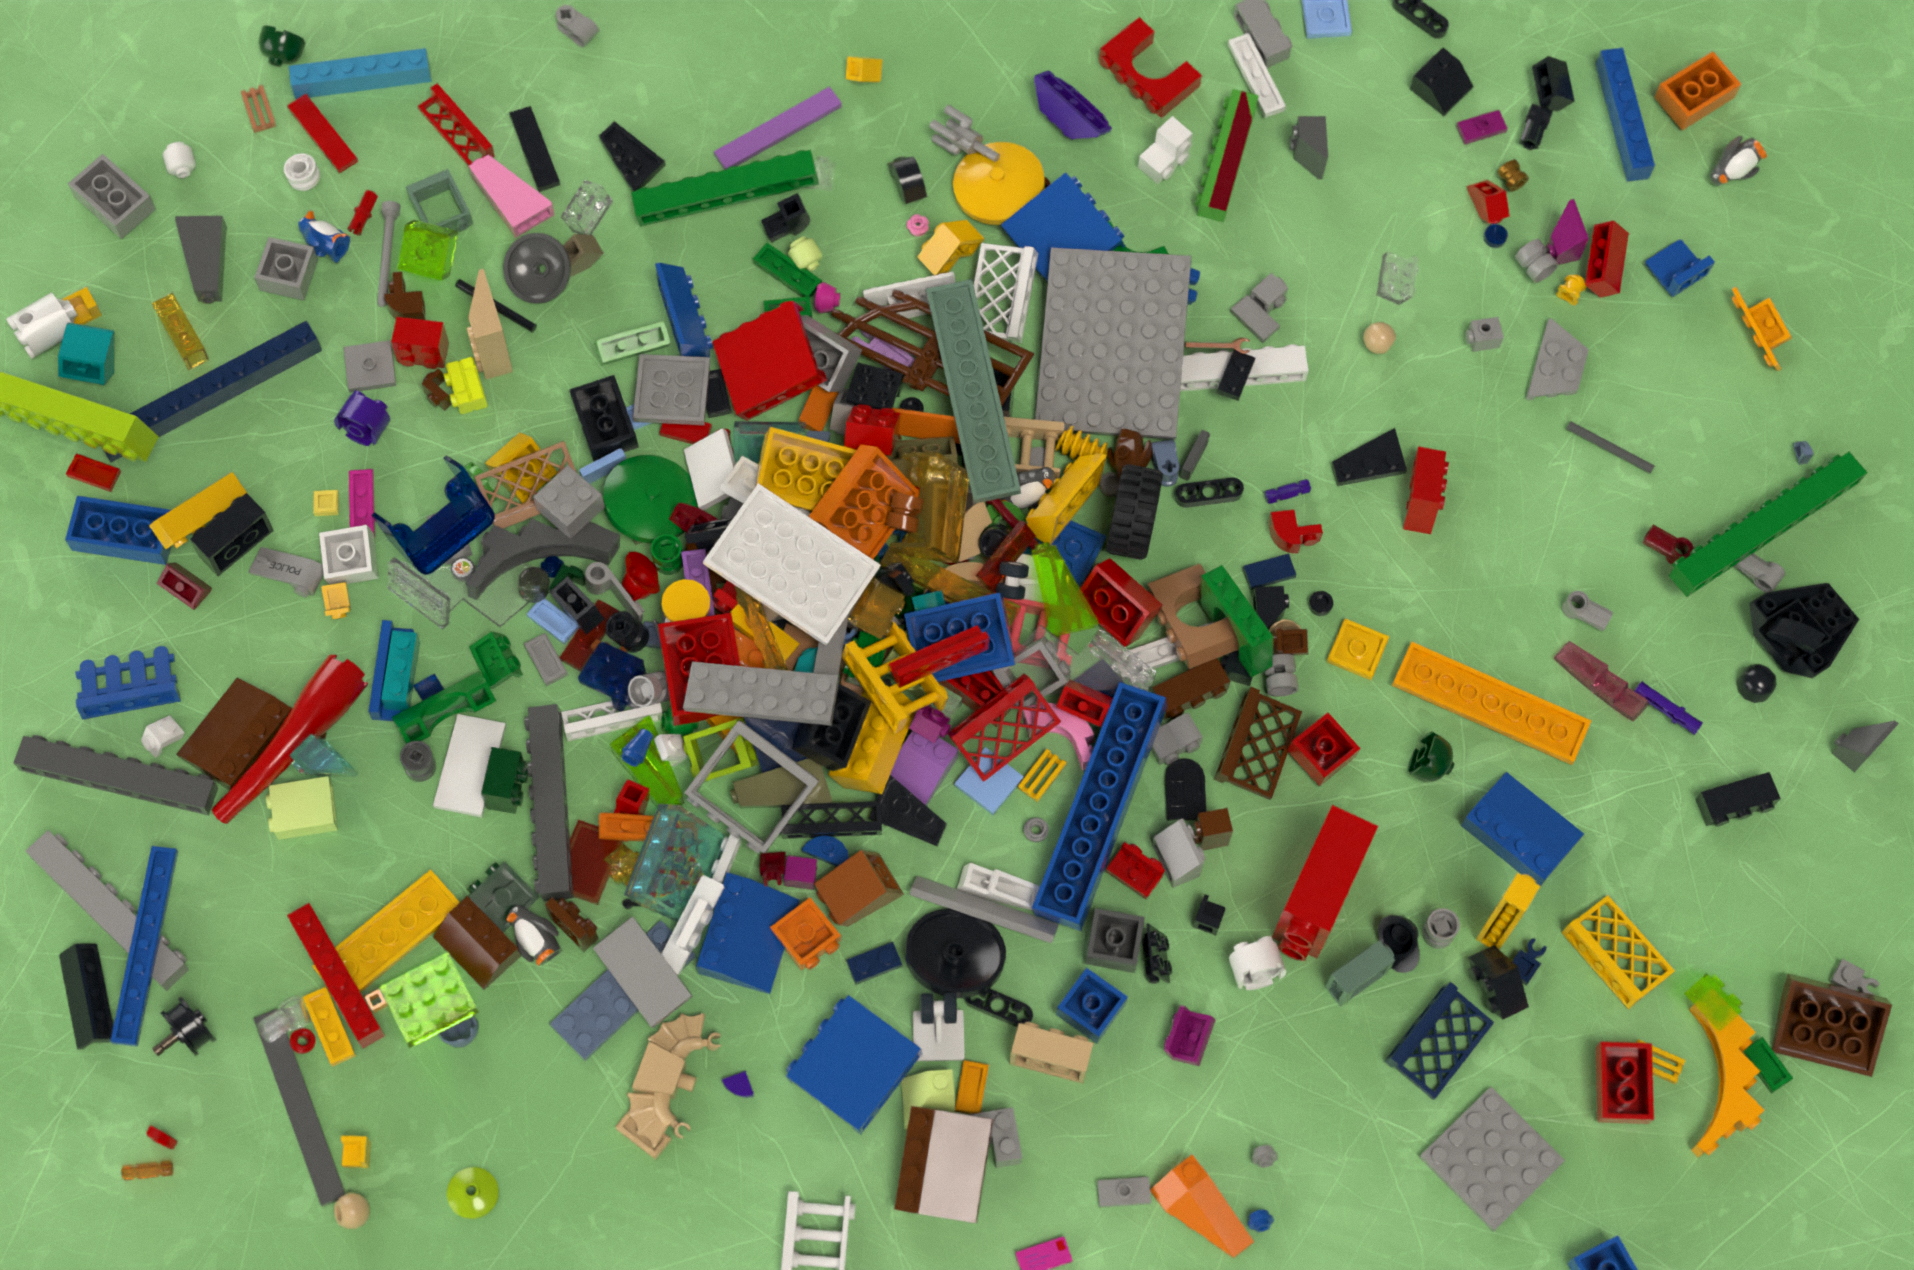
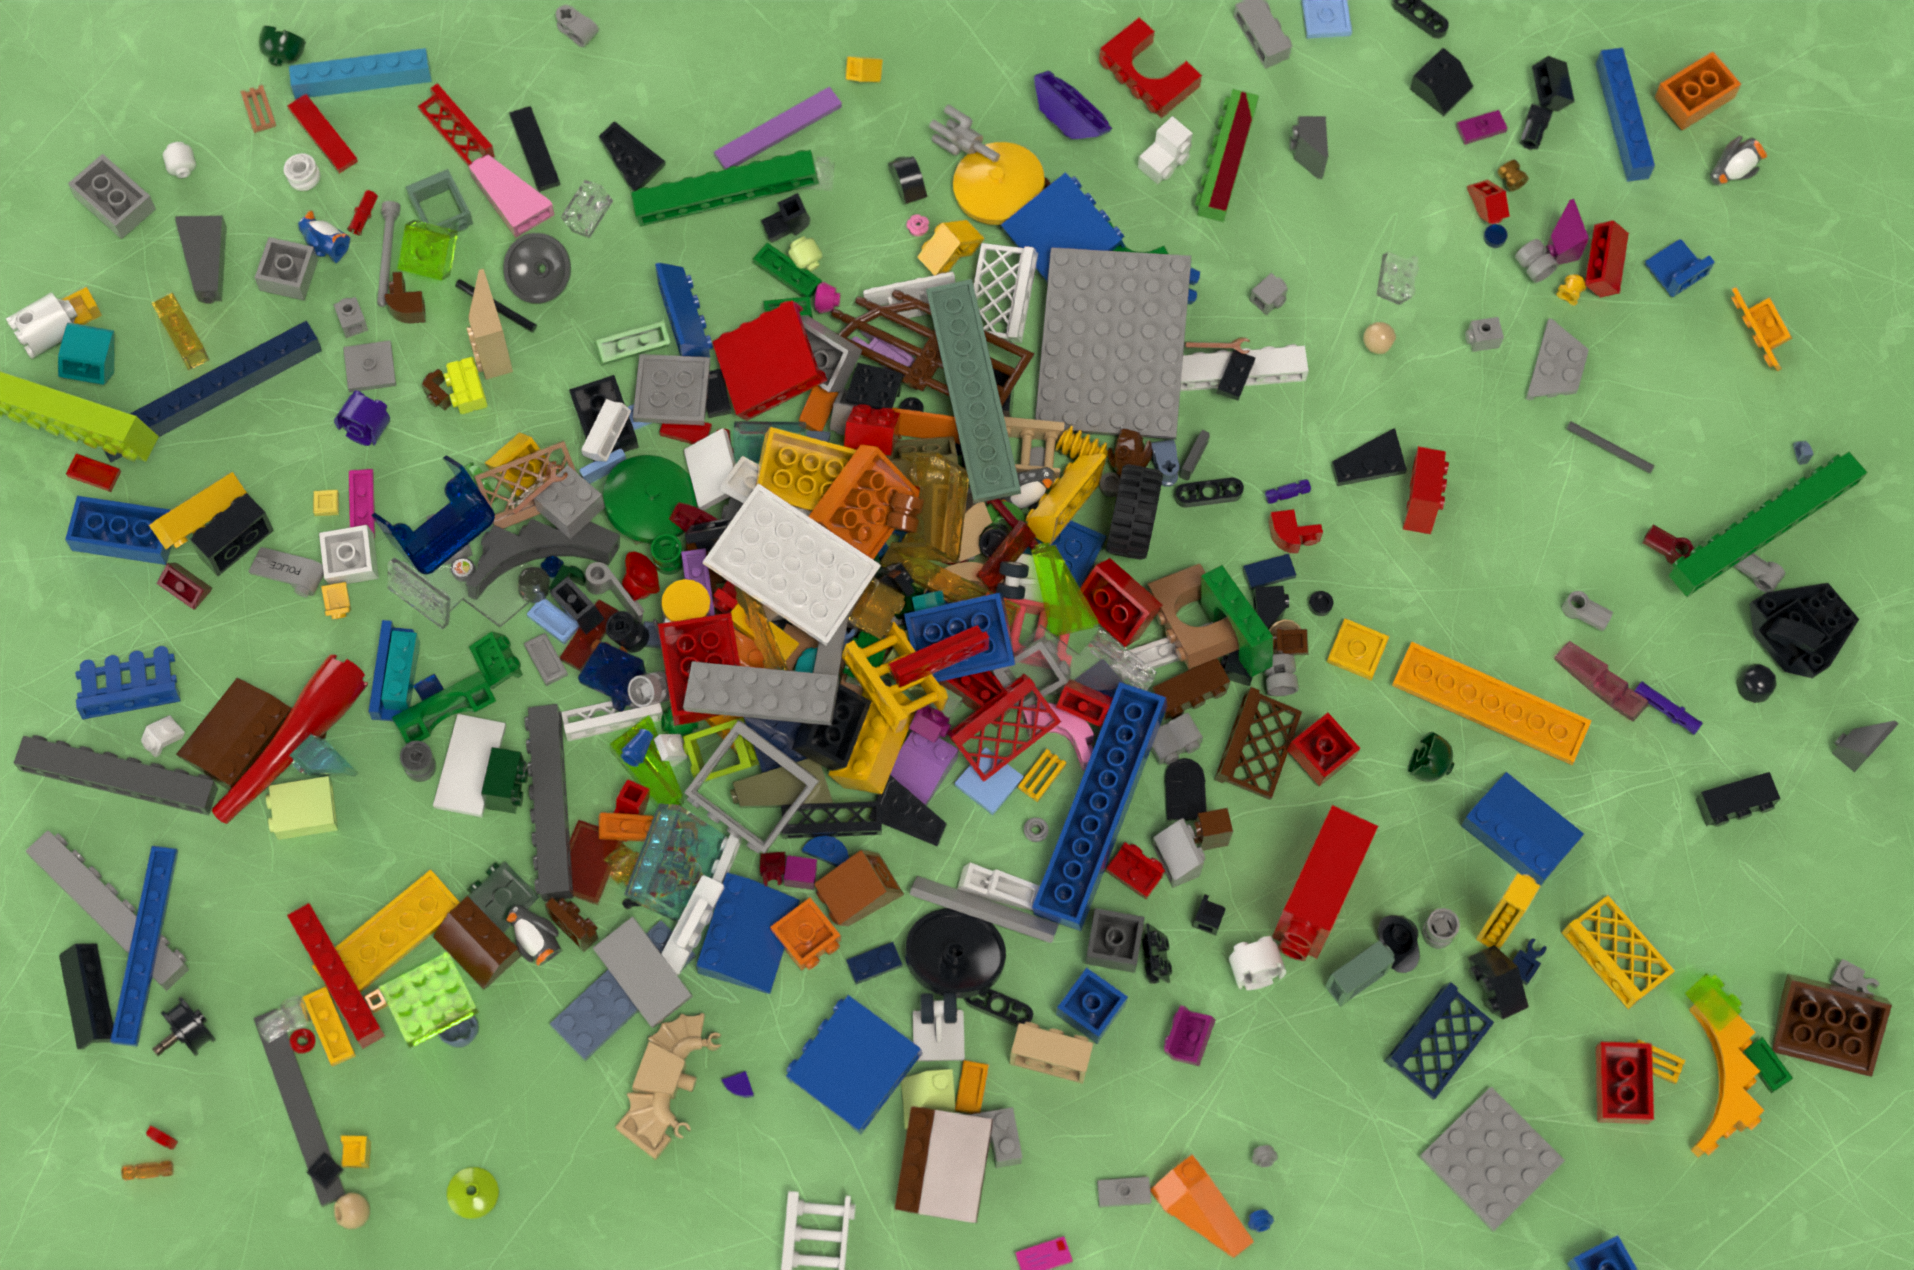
red brick [391,317,449,369] -> none
dark tan slope [563,234,603,277] -> none
white plate [1228,33,1286,118] -> none
light grey tile [1230,295,1280,343] -> none
none -> black tile [306,1153,344,1190]
none -> light grey brick [333,297,368,338]
none -> dark orange flag [508,461,568,514]
none -> white piece [581,399,631,462]

